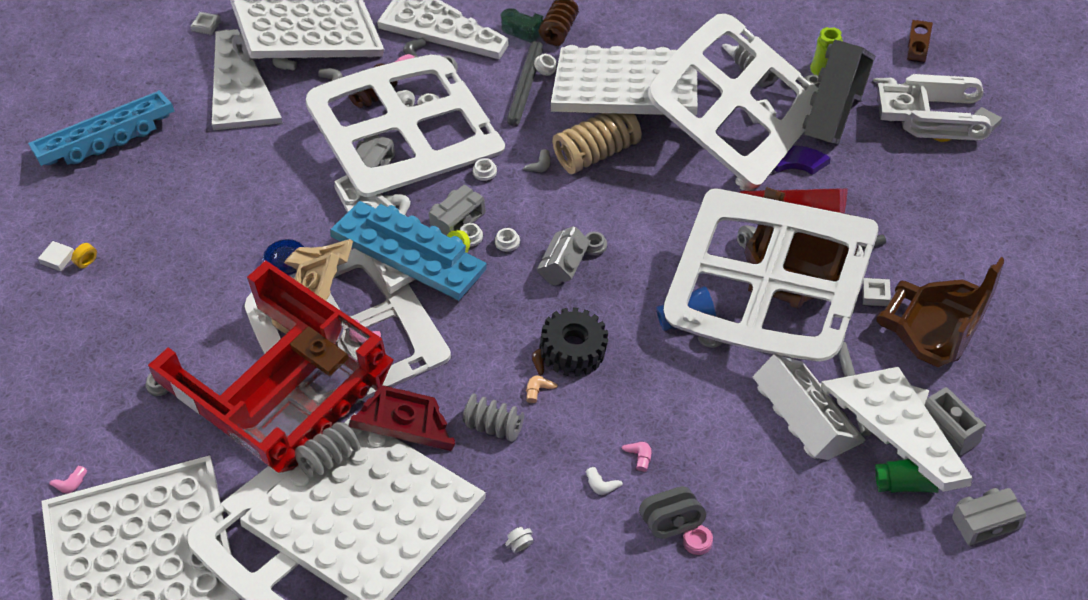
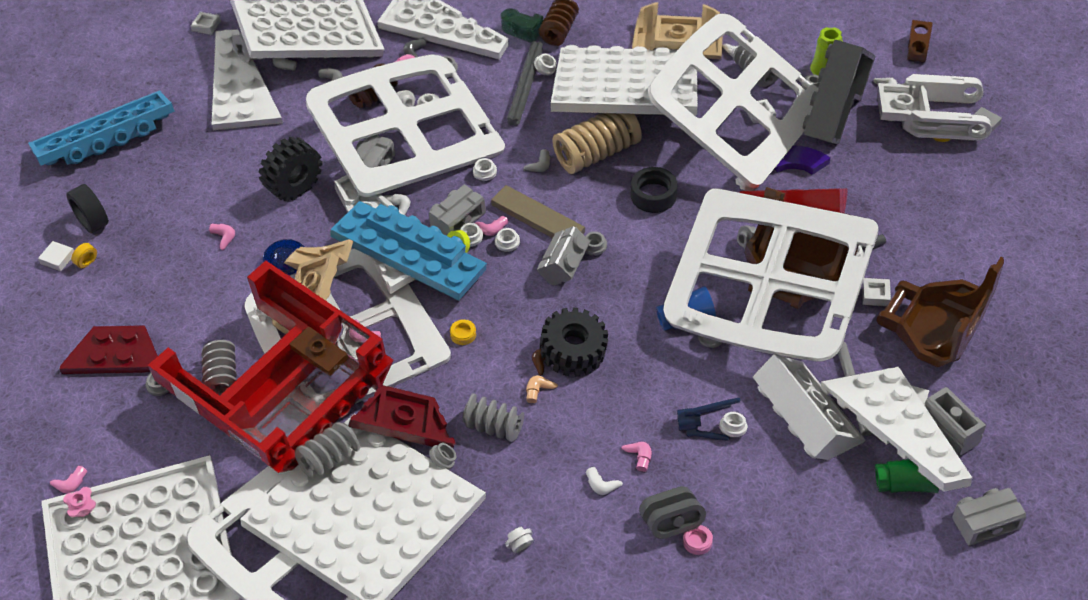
none -> dark red wing [59,325,158,374]
none -> bright pink plate [63,487,96,517]
none -> black tyre [66,184,109,233]
none -> light grey piece [201,340,237,395]
none -> bright pink animal [209,224,235,250]
none -> black tyre [259,137,323,202]
none -> light grey plate [429,443,456,470]
none -> yellow tile [450,320,476,345]
none -> bright pink animal [475,216,508,236]
none -> dark tan tile [491,185,585,238]
none -> black tyre [631,167,678,213]
none -> tan piece [632,2,723,59]
none -> dark blue plant [677,397,741,441]
none -> white plate [719,412,748,437]

